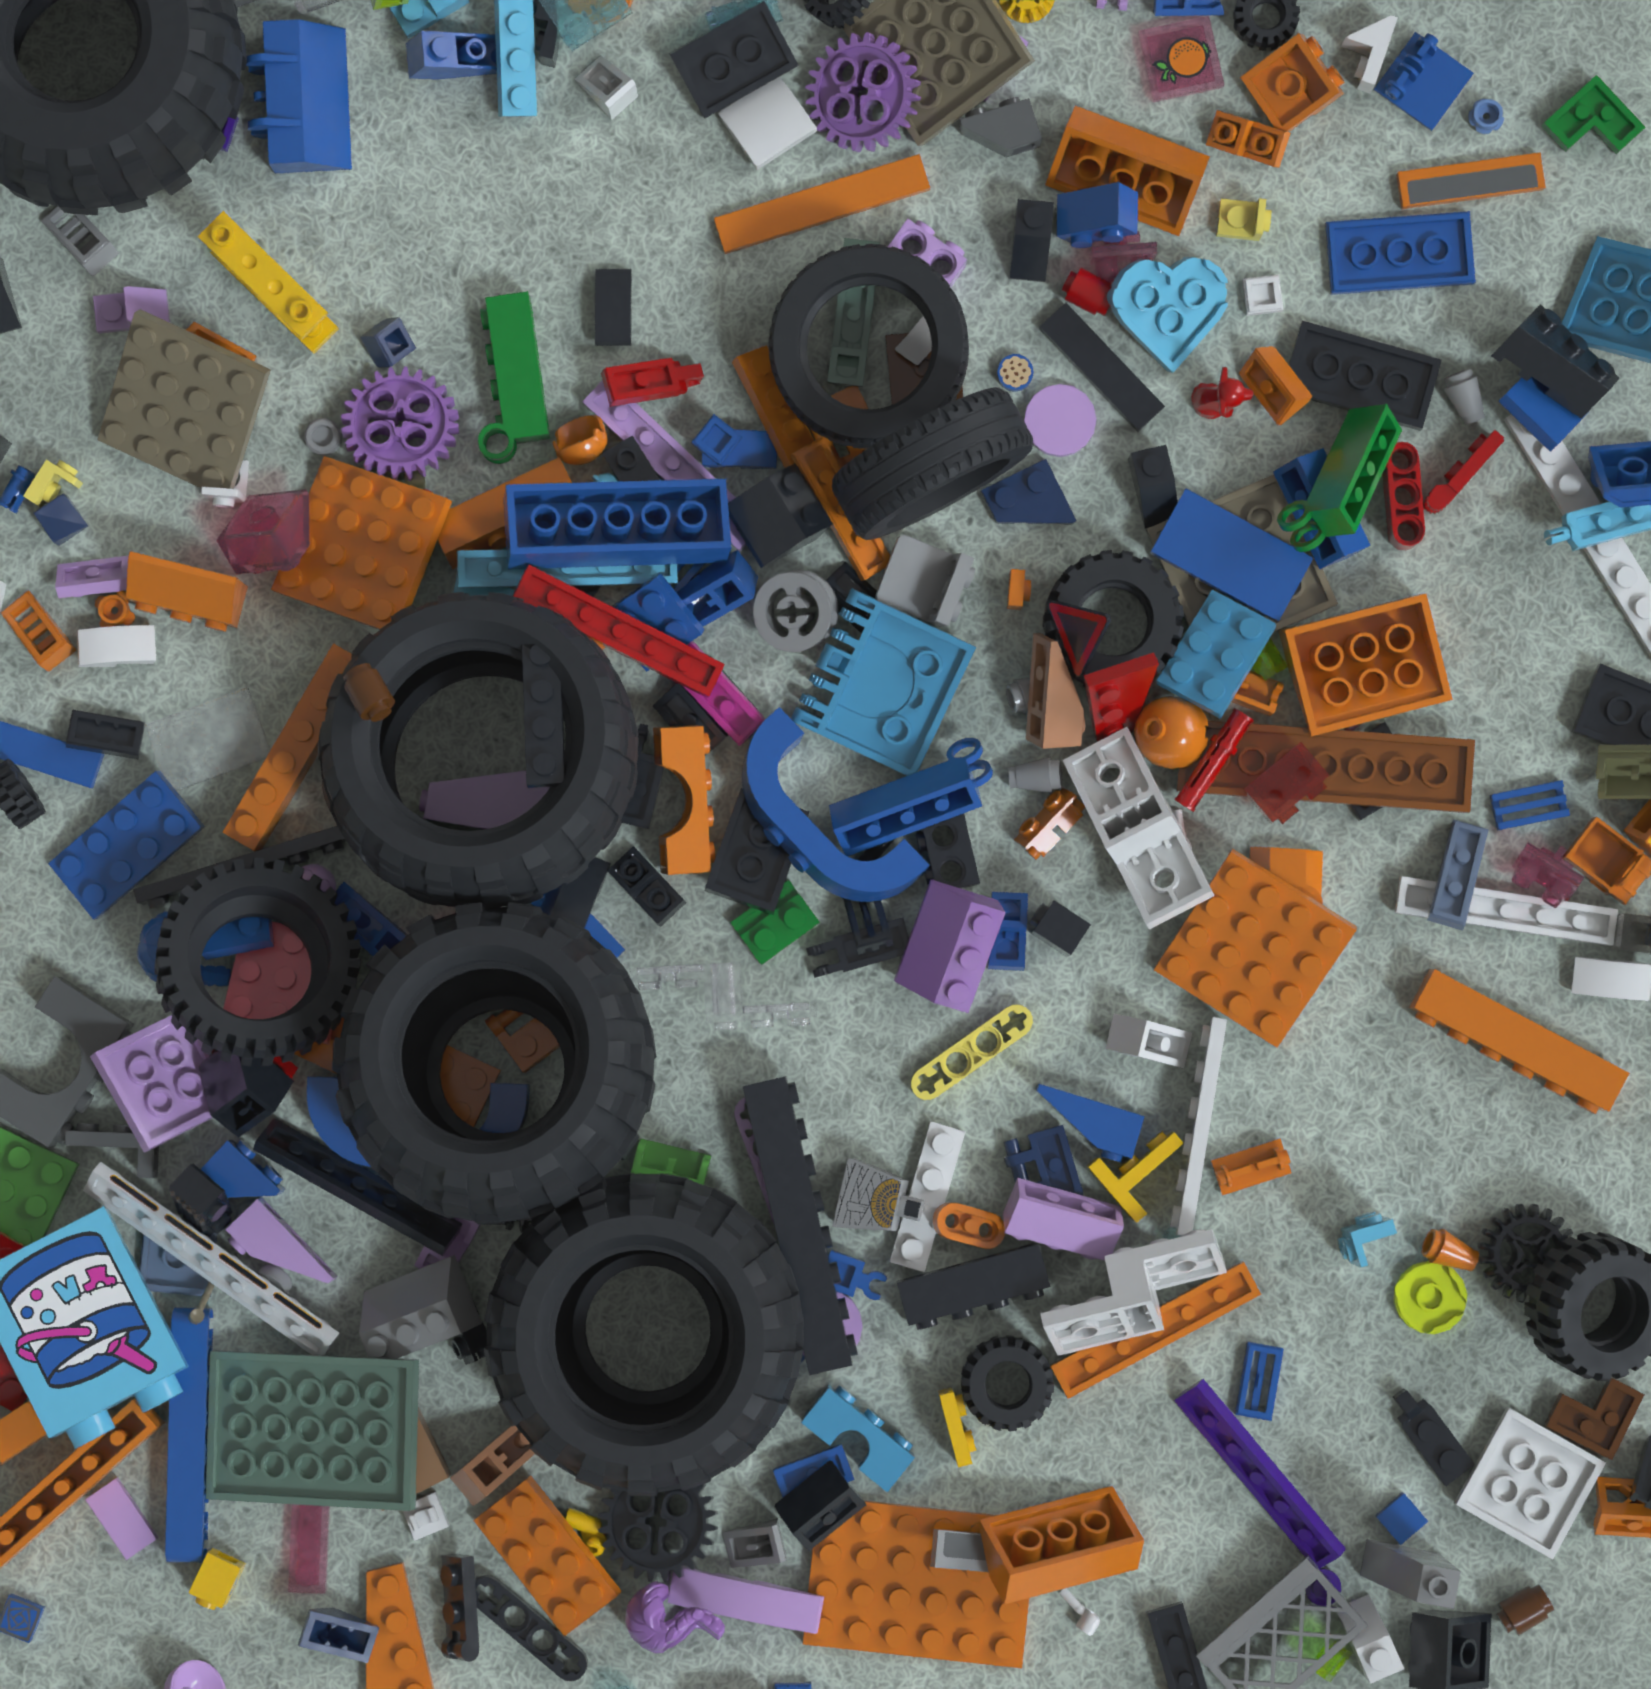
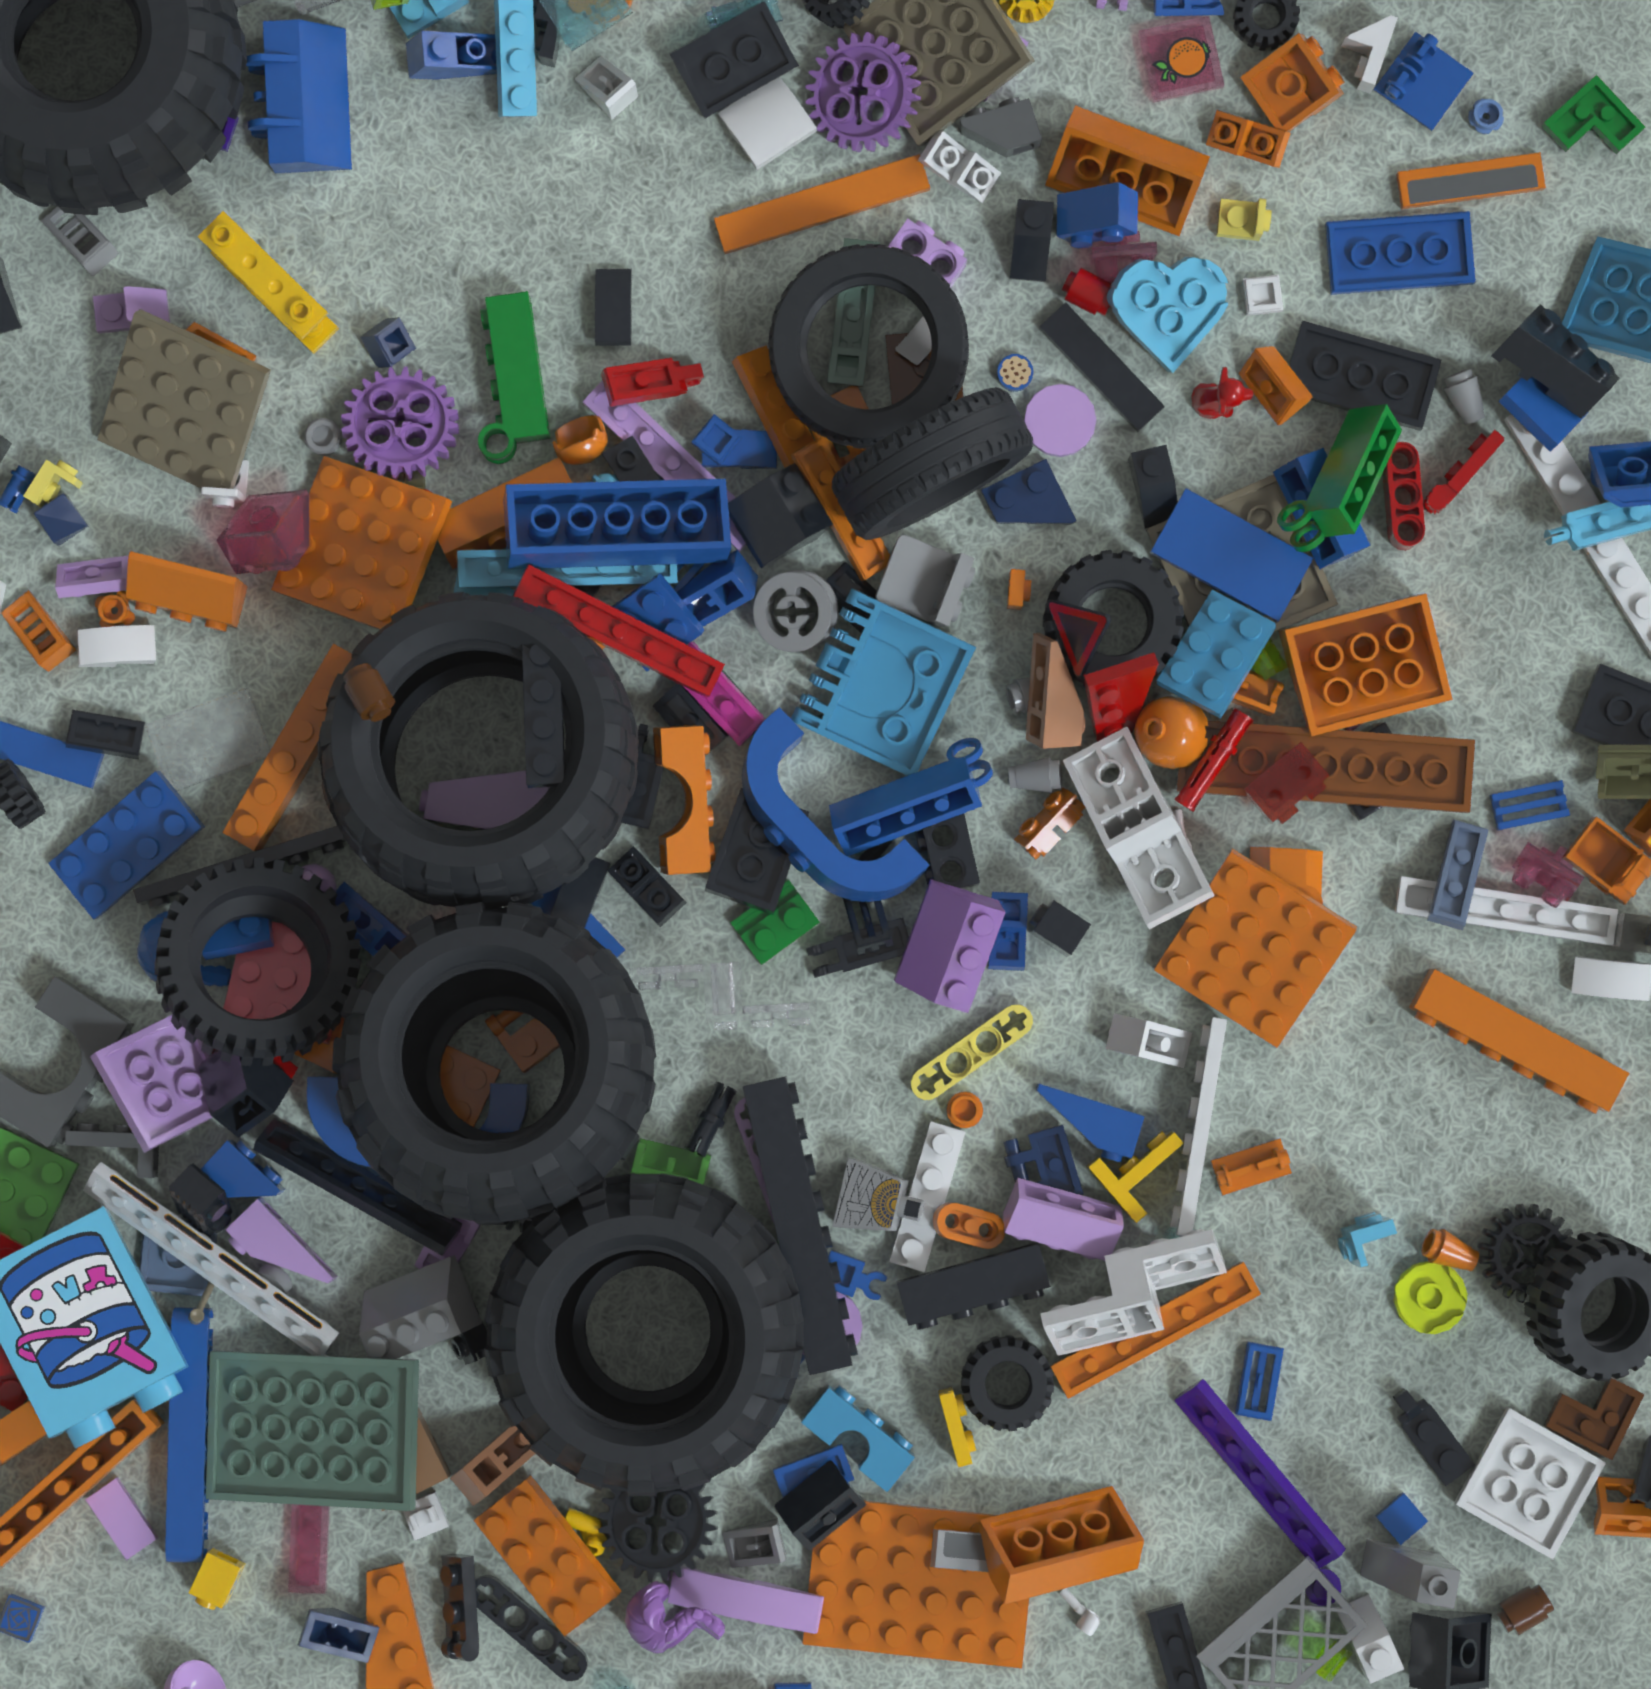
none -> black pin [684,1081,737,1157]
none -> white slope [918,131,1001,203]
none -> orange plate [946,1092,983,1128]

